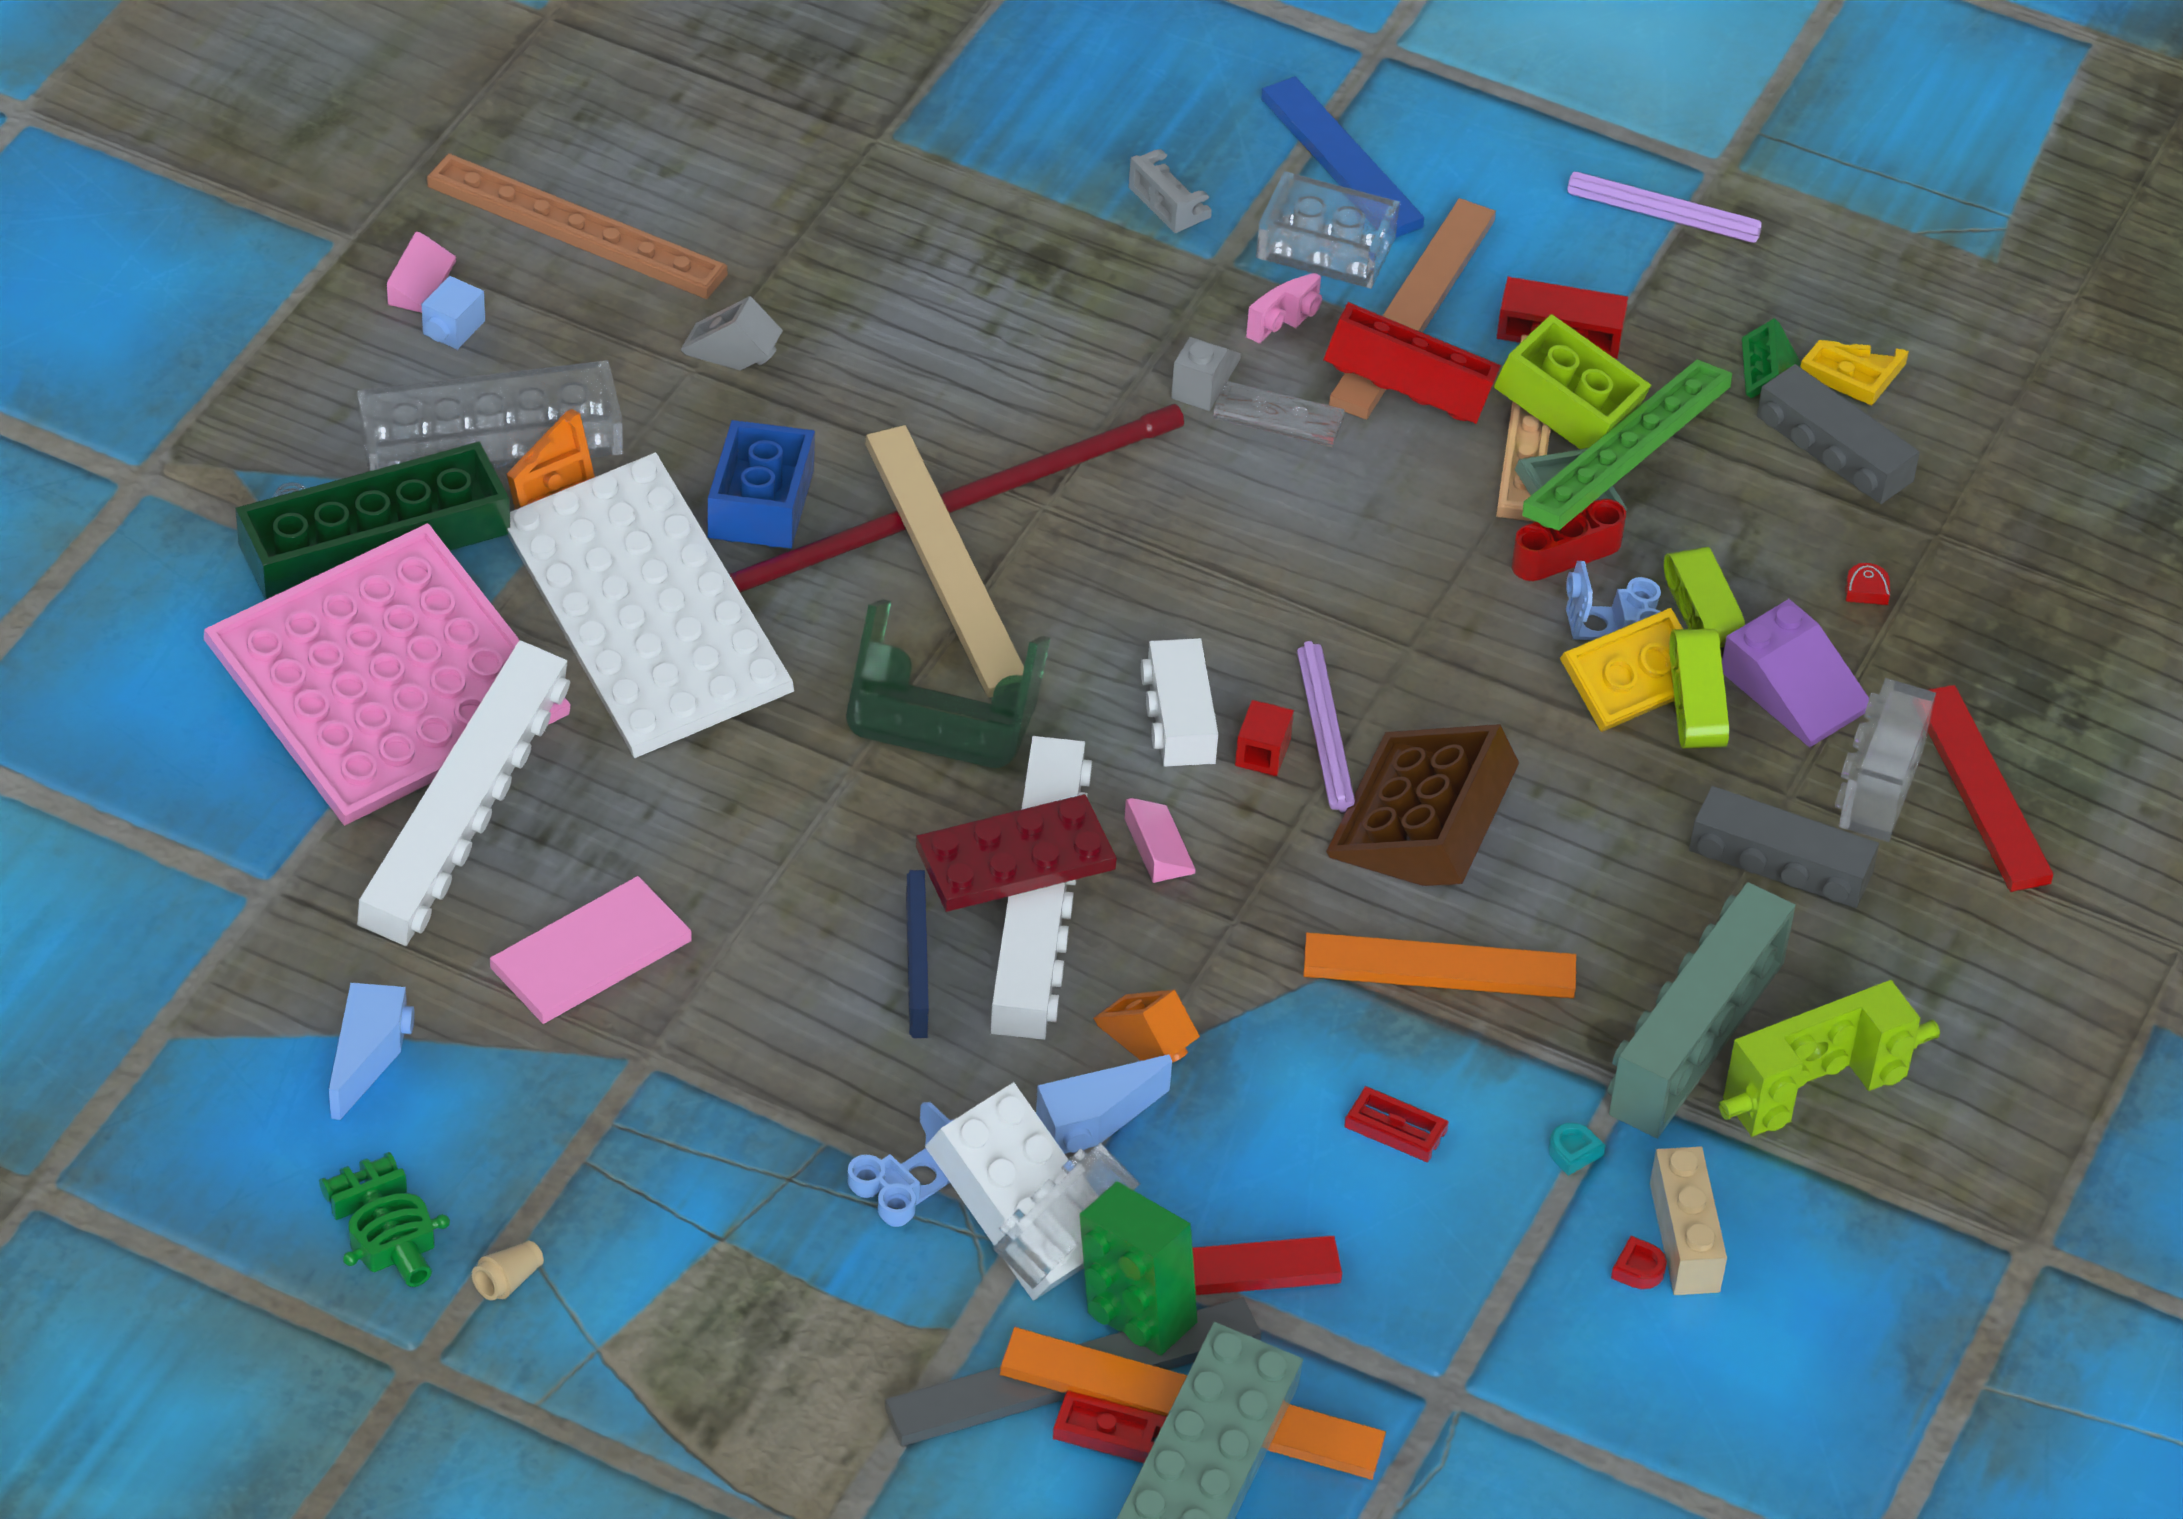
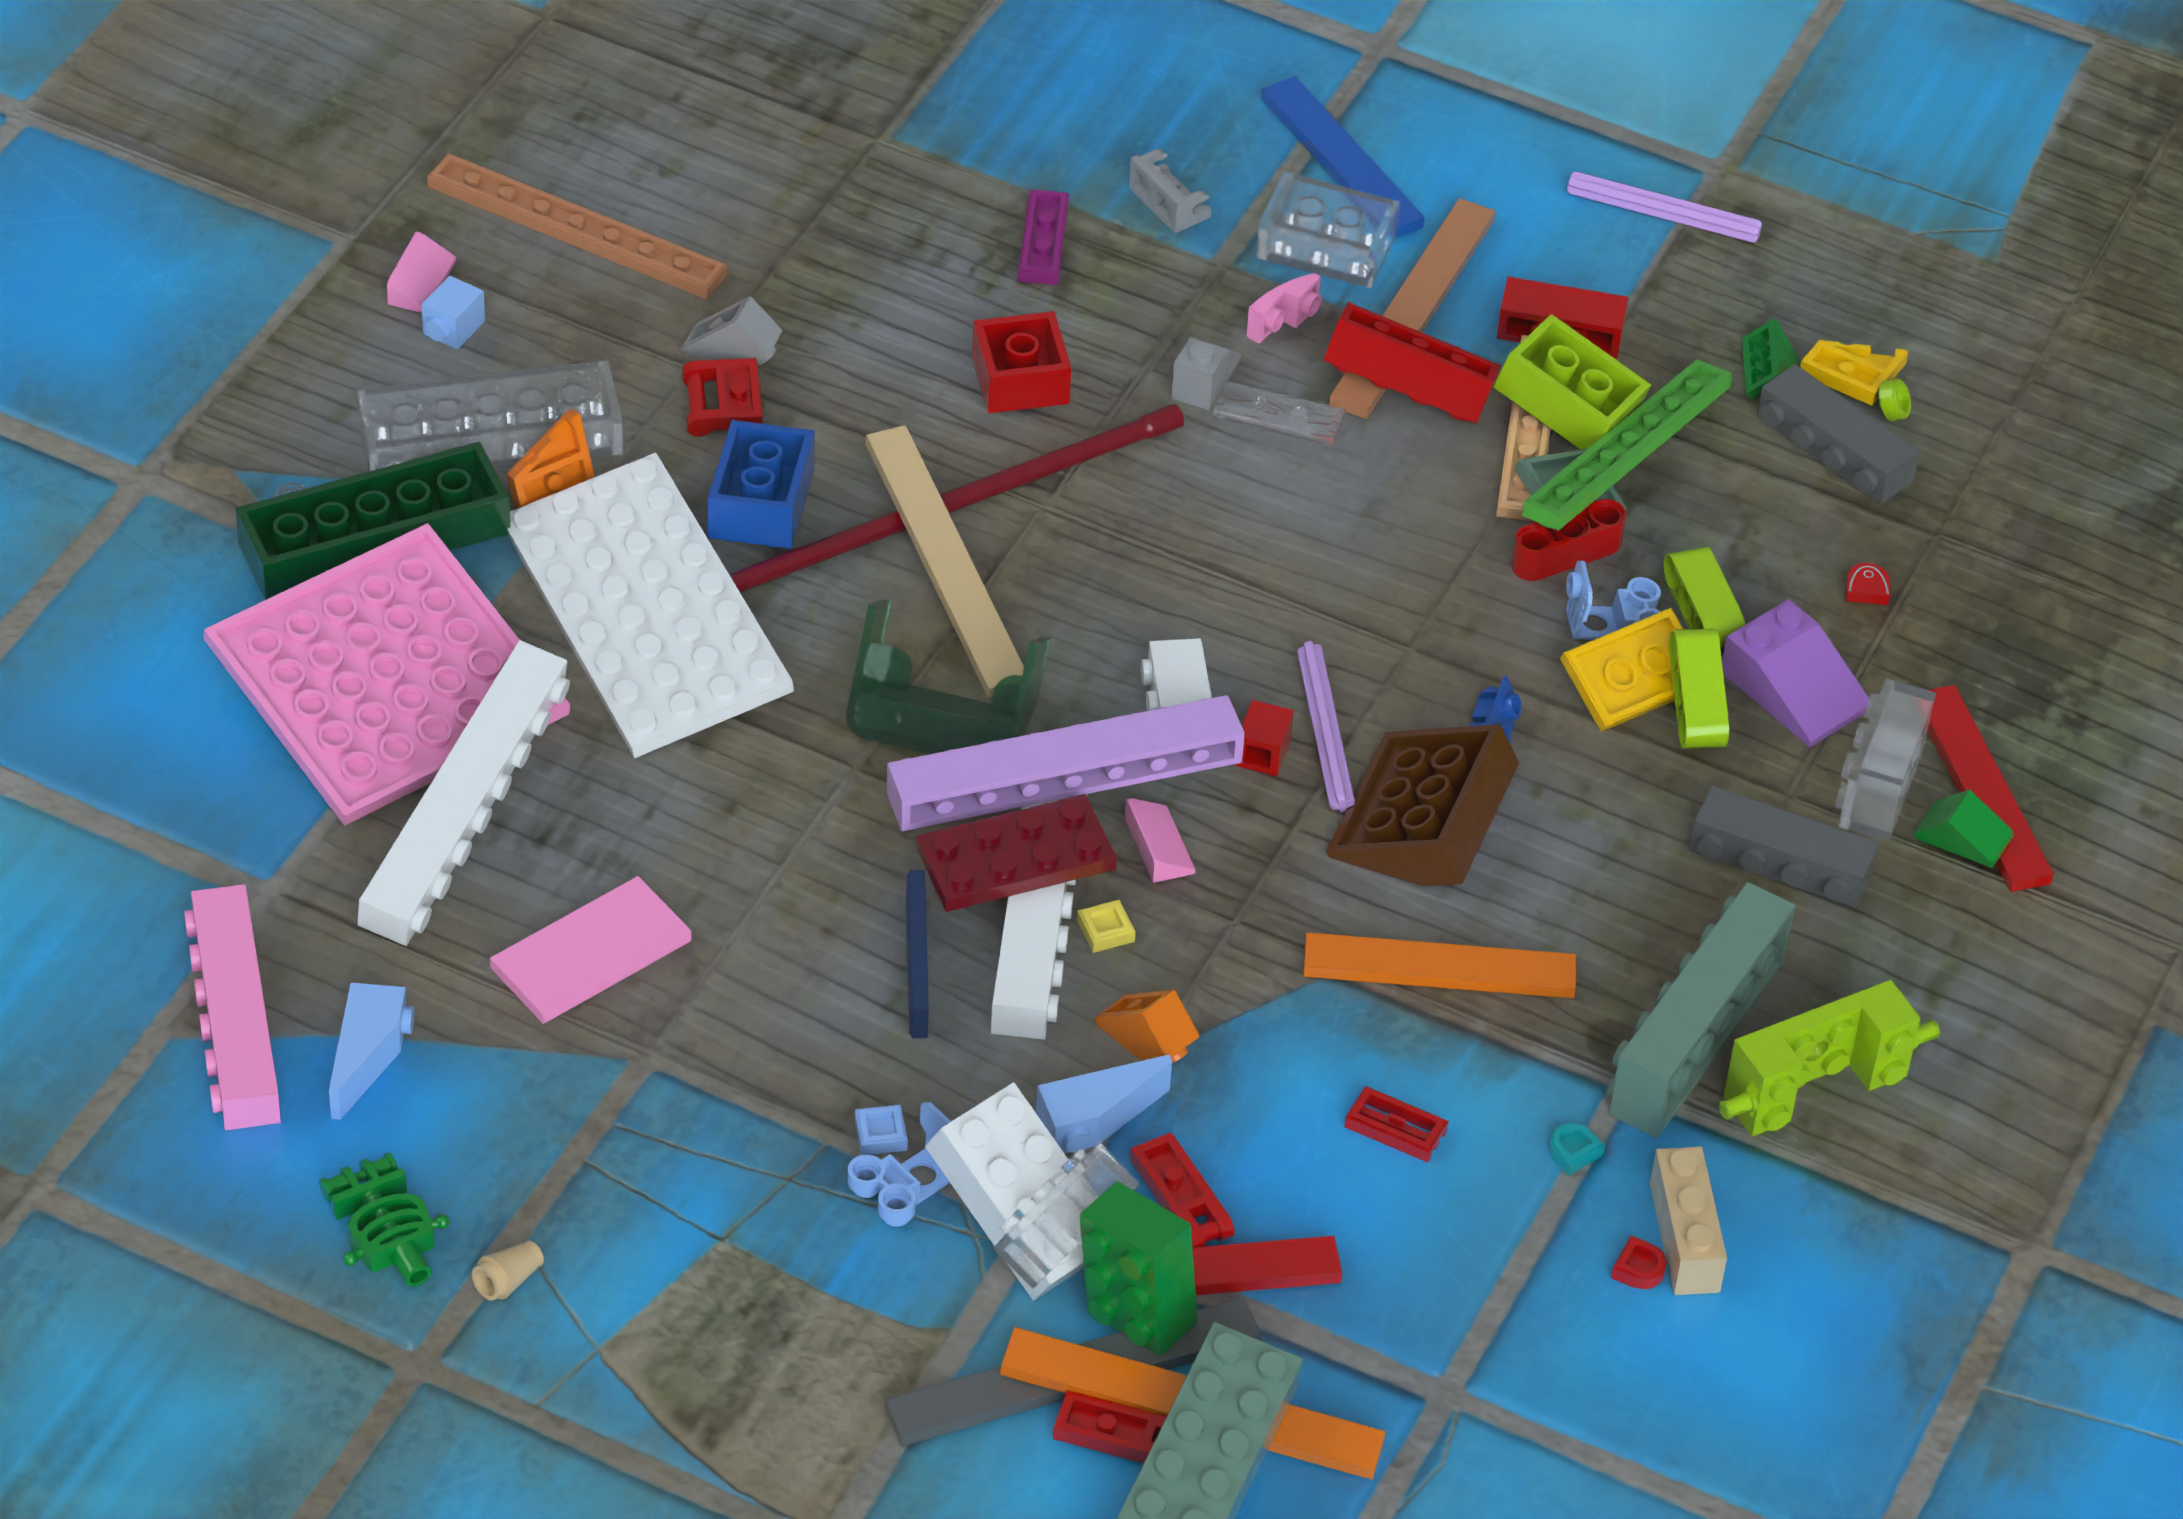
none -> bright pink brick [184,884,281,1131]
none -> red plate [682,358,762,437]
none -> light blue tile [855,1105,908,1155]
none -> lavender brick [887,695,1245,832]
none -> red brick [972,311,1072,414]
none -> magenta tile [1018,189,1070,285]
none -> light yellow tile [1077,900,1136,953]
none -> red plate [1130,1132,1235,1248]
none -> blue hinge [1469,676,1522,743]
none -> lime tile [1878,378,1911,421]
none -> green slope [1914,789,2014,868]

